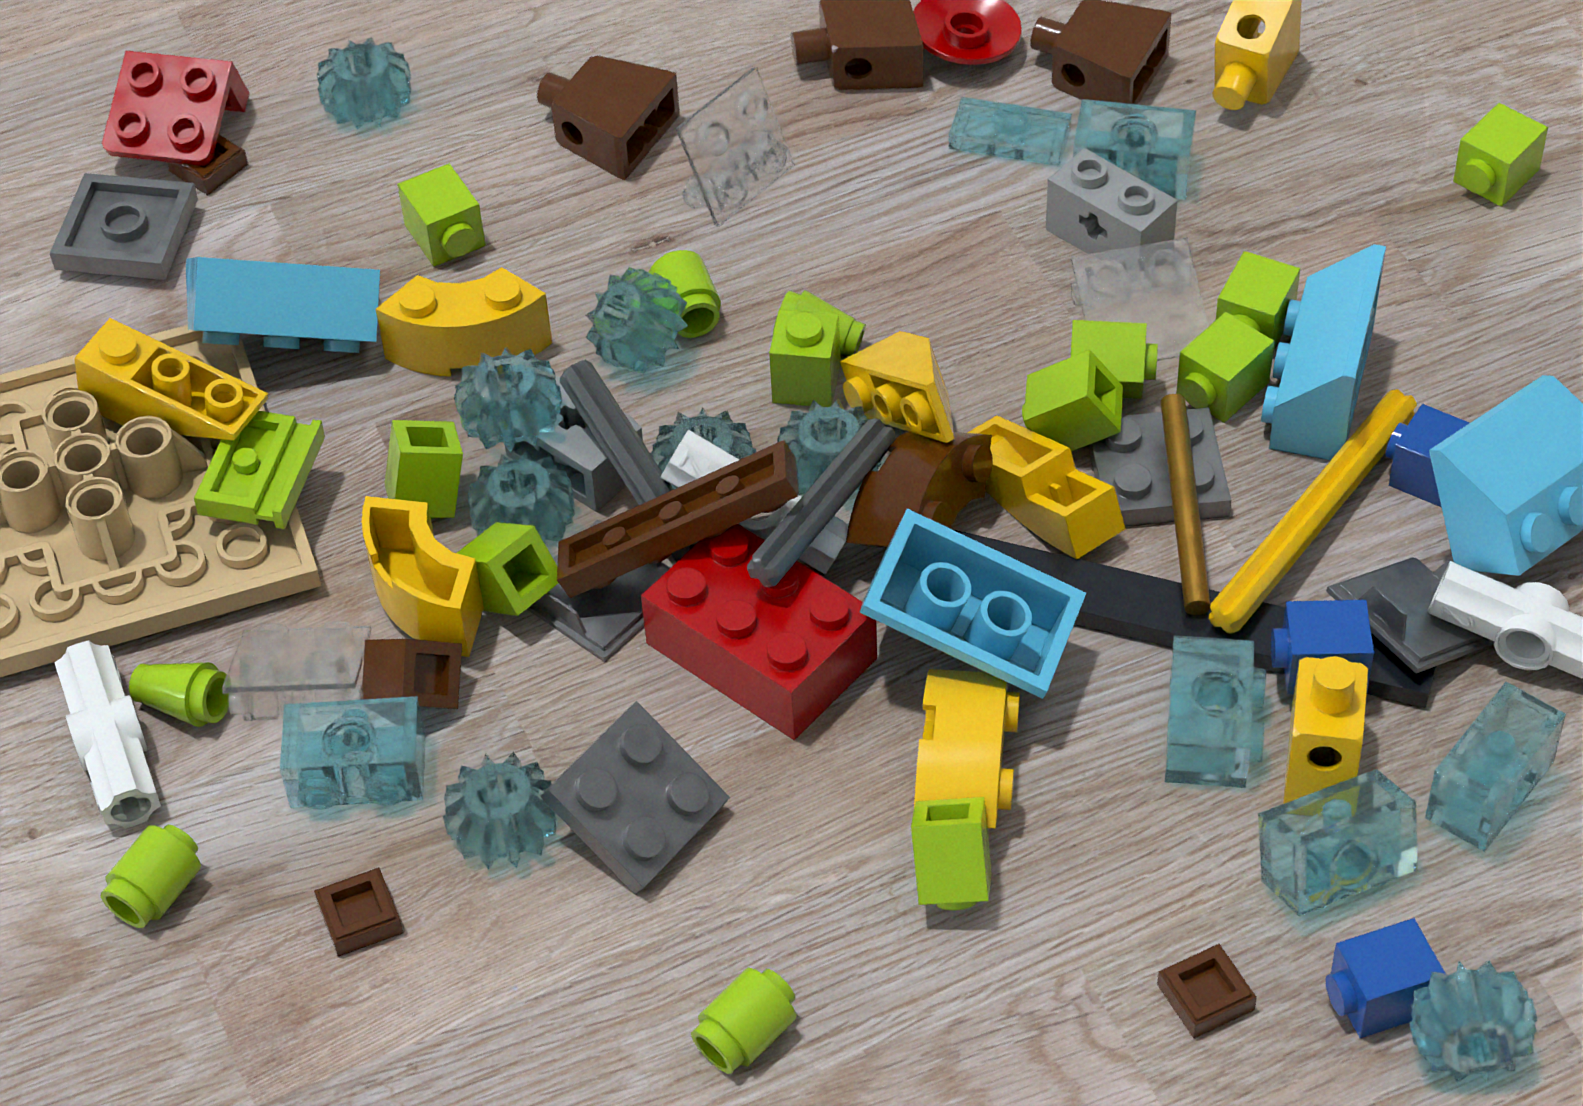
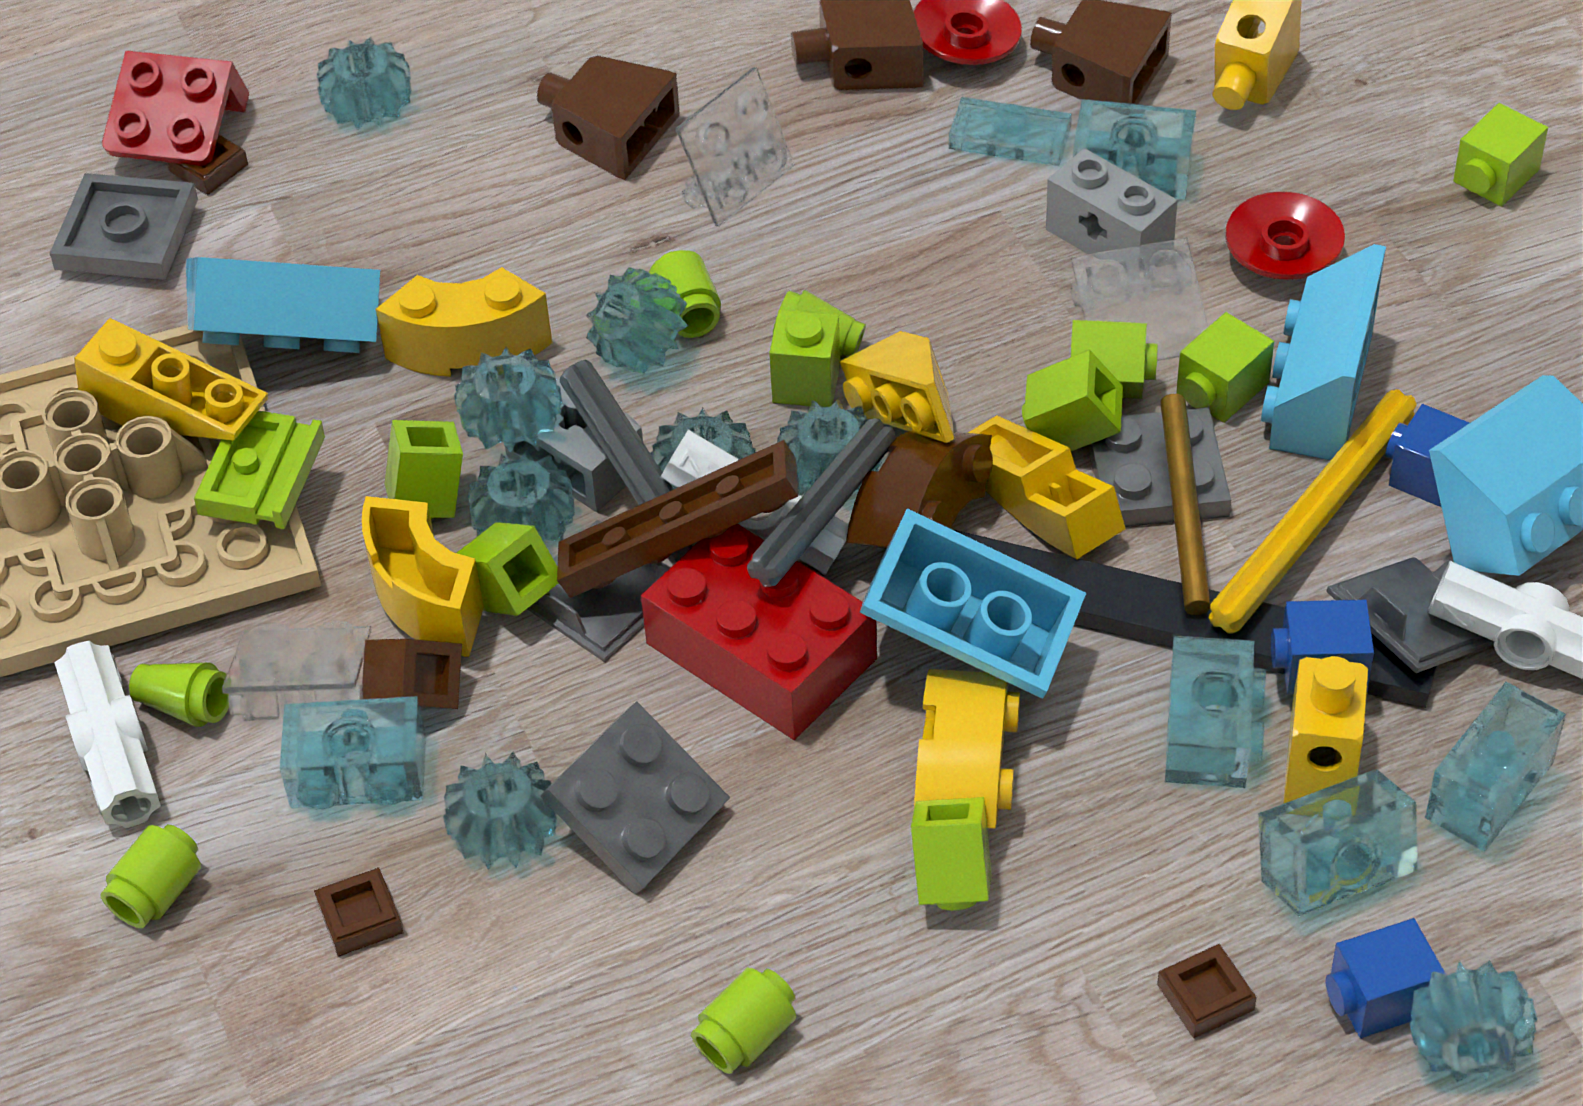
lime brick [397,163,486,267] -> none
lime brick [1215,251,1301,351] -> none
none -> red dish [1225,192,1345,280]

